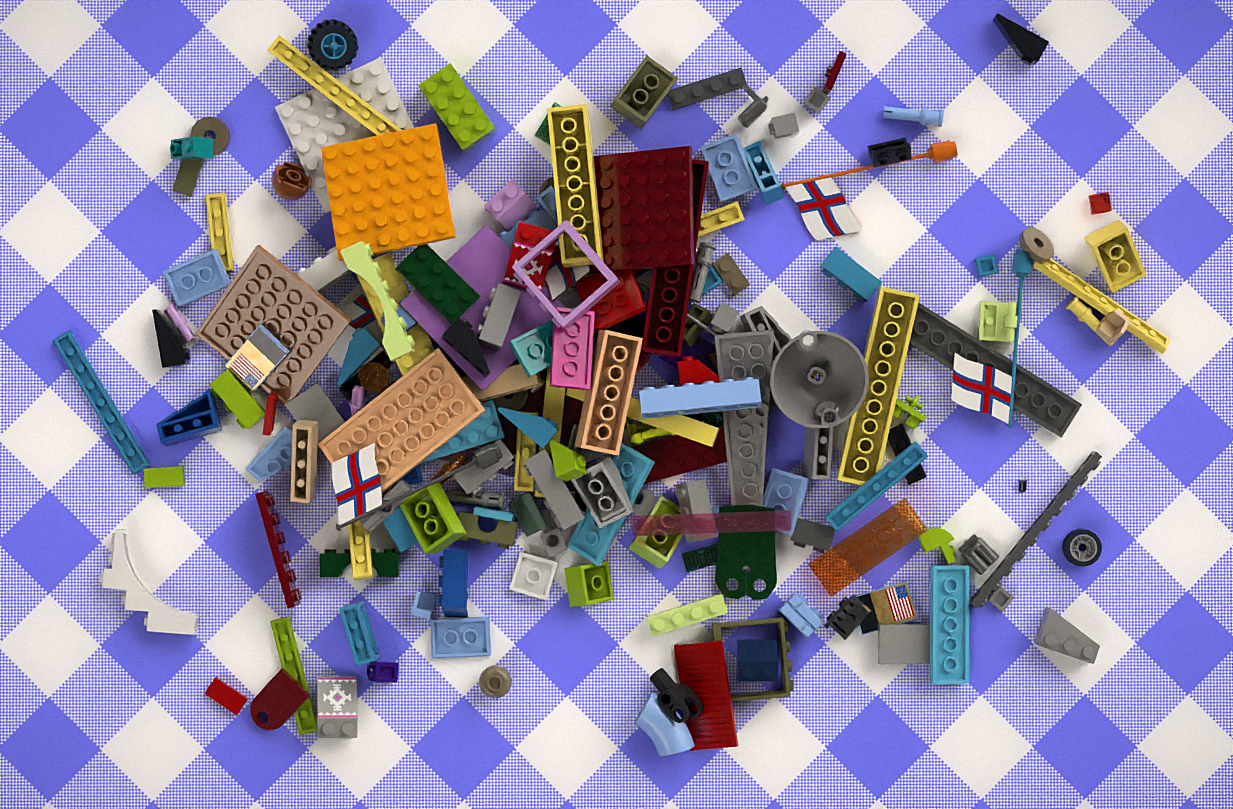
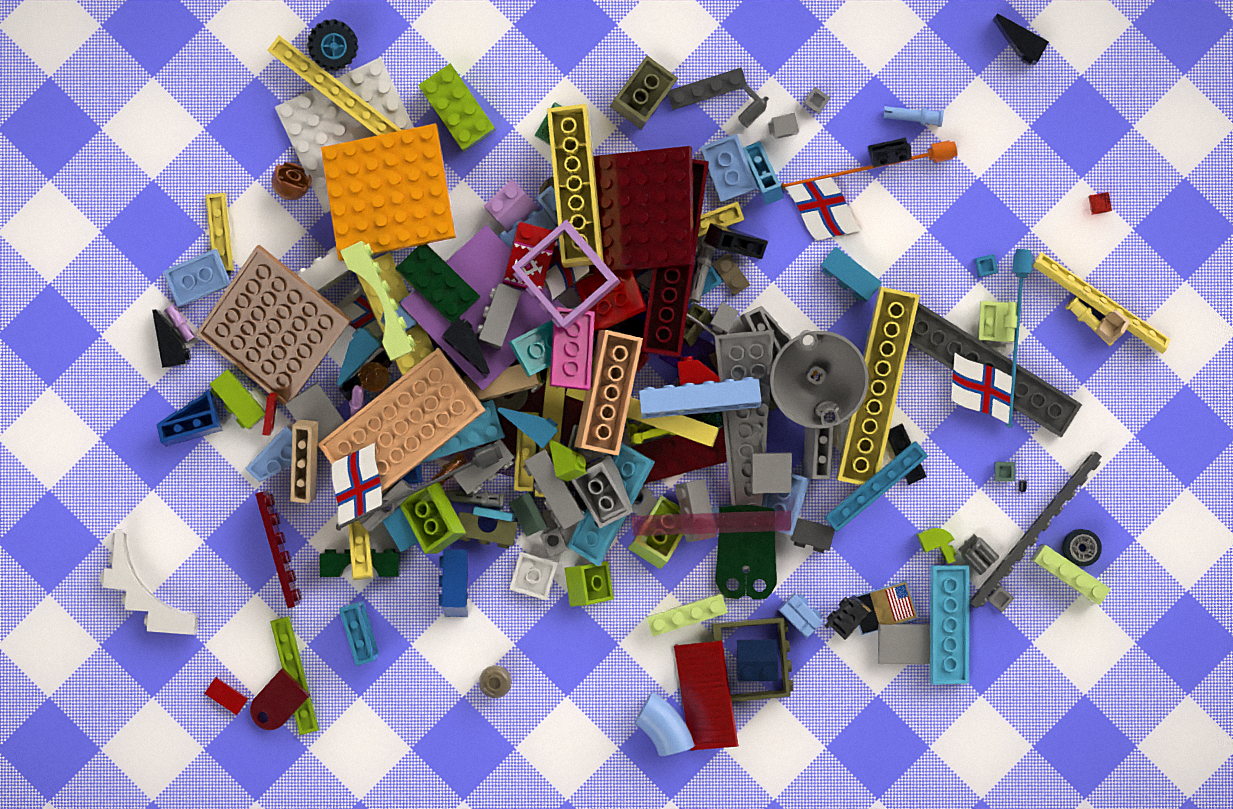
dark azure tile [52,330,151,475] -> none
lime tile [143,466,185,488] -> none
teal slope [170,136,213,160] -> none
olive tile [172,160,204,197] -> none
dark tan tile [190,117,230,156] -> none
tile [224,324,290,392] -> none
light grey slope [315,676,358,738] -> none
dark purple bracket [367,661,399,683] -> none
light blue panel [411,590,437,619] -> none
light blue tile [430,616,491,659] -> none
black connector [650,668,703,723] -> none
clear green tile [681,543,718,572] -> none
clear orange plate [808,497,928,597] -> none
dark red plate [822,51,846,95] -> none
lime hips [893,394,927,429] -> none
dark tan tile [1019,227,1054,263] -> none
light grey wedge [1034,606,1100,664] -> none
light yellow slope [1084,219,1147,293] -> none
none -> black slope [704,223,768,259]
none -> light grey tile [751,452,792,493]
none -> sand green plate [994,462,1015,482]
none -> yellowish green brick [1031,544,1111,605]

